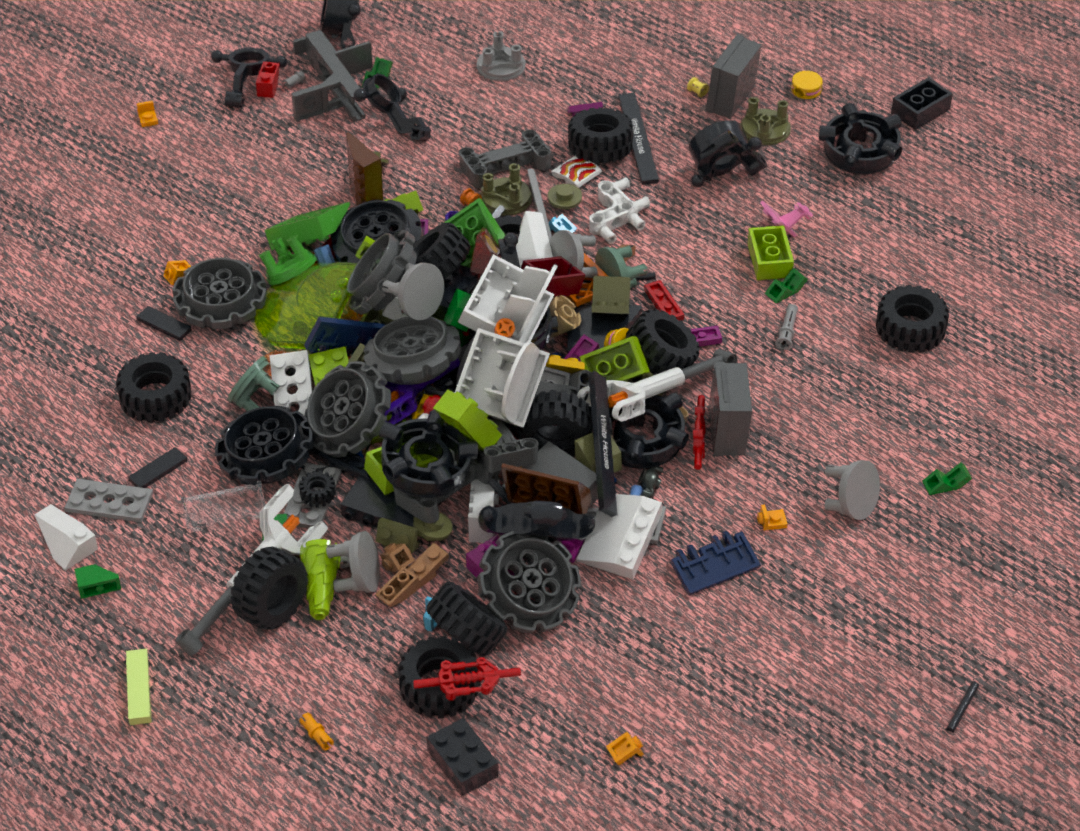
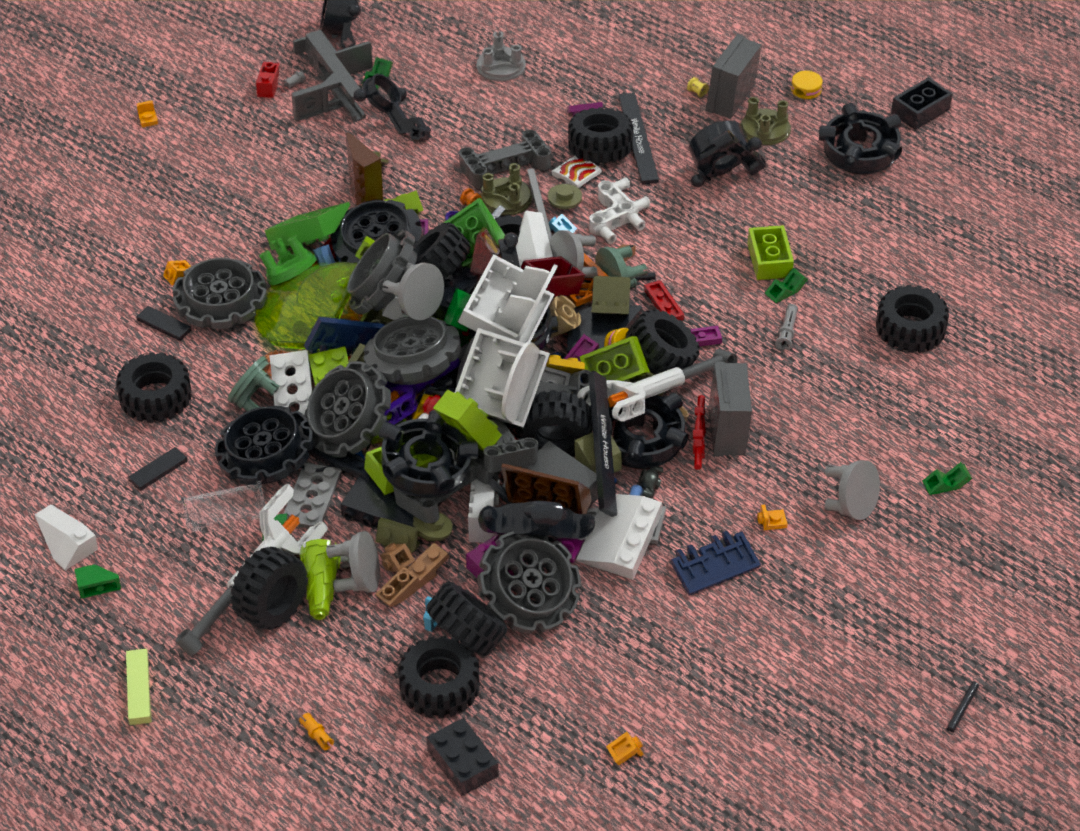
light grey plate [65,479,153,523] -> none
black piece [211,48,288,108] -> none
black tyre [299,470,336,508] -> none
red bar [413,657,521,700] -> none
orange wheel [494,318,515,338] -> none
bright pink plate [760,200,813,237] -> none

